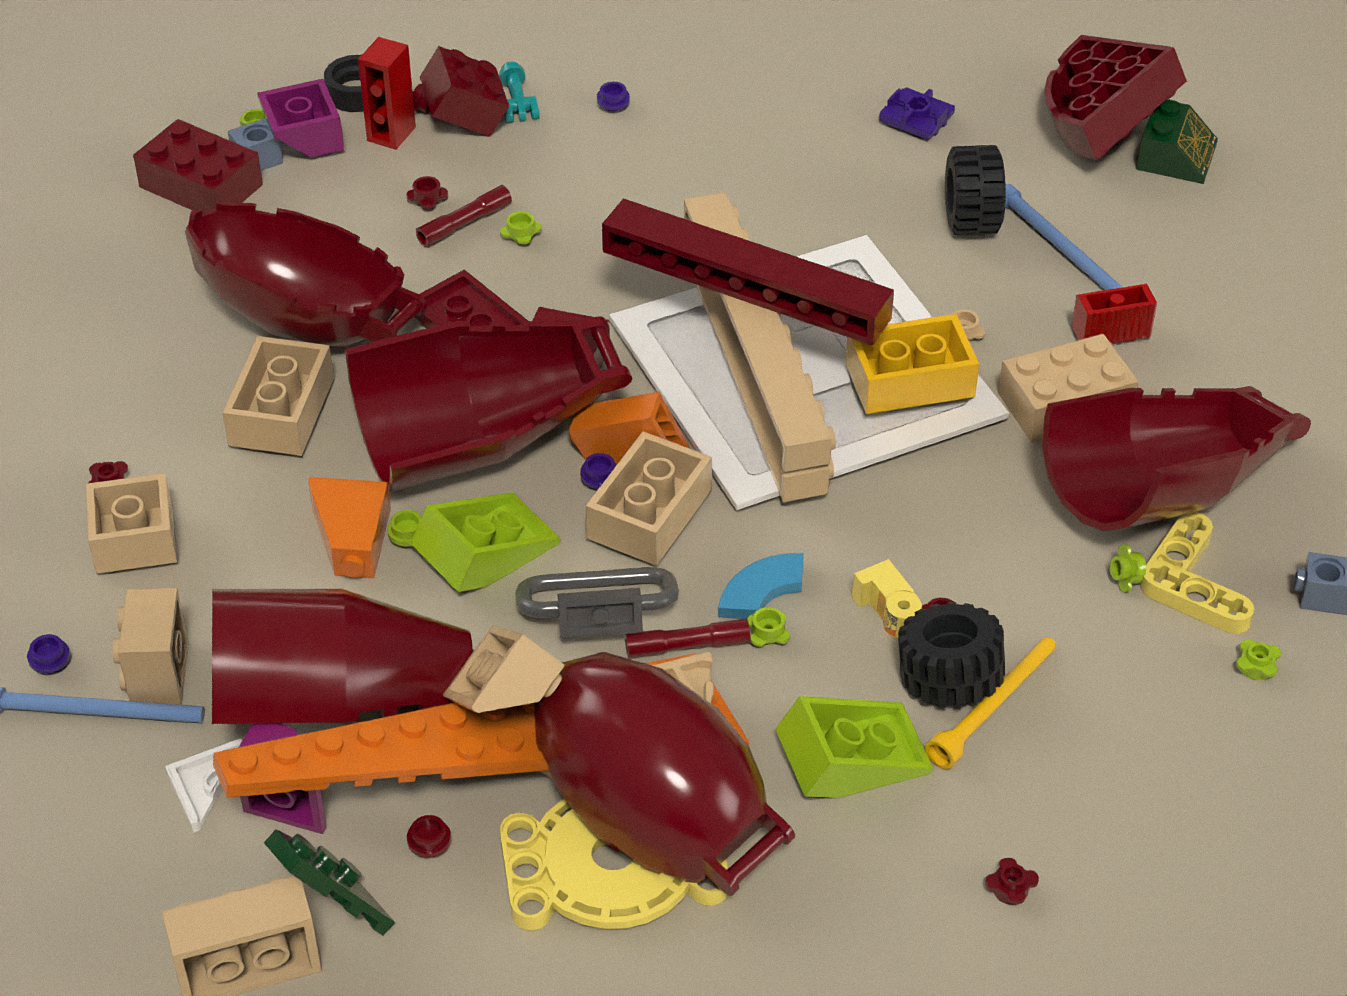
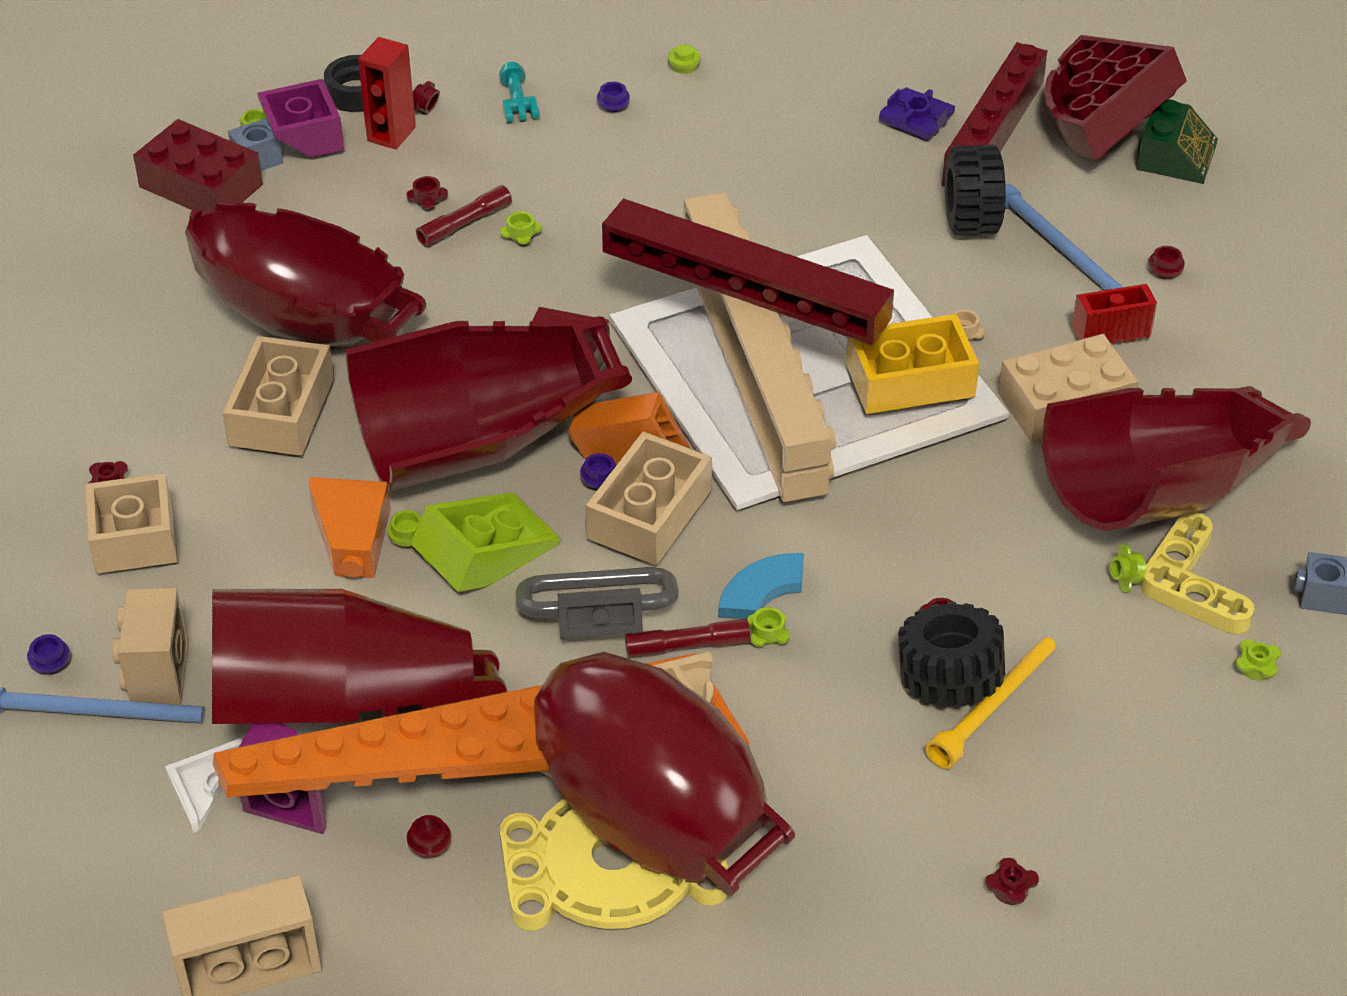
dark green wing [263,829,395,936] -> none
dark red plate [414,269,529,328] -> none
dark red brick [420,46,509,137] -> none
tan slope [443,625,565,713] -> none
lime slope [775,696,934,798] -> none
light yellow leg [852,559,922,639] -> none
none -> lime plate [668,44,701,74]
none -> dark red brick [941,42,1048,187]
none -> dark red plate [1148,246,1185,278]

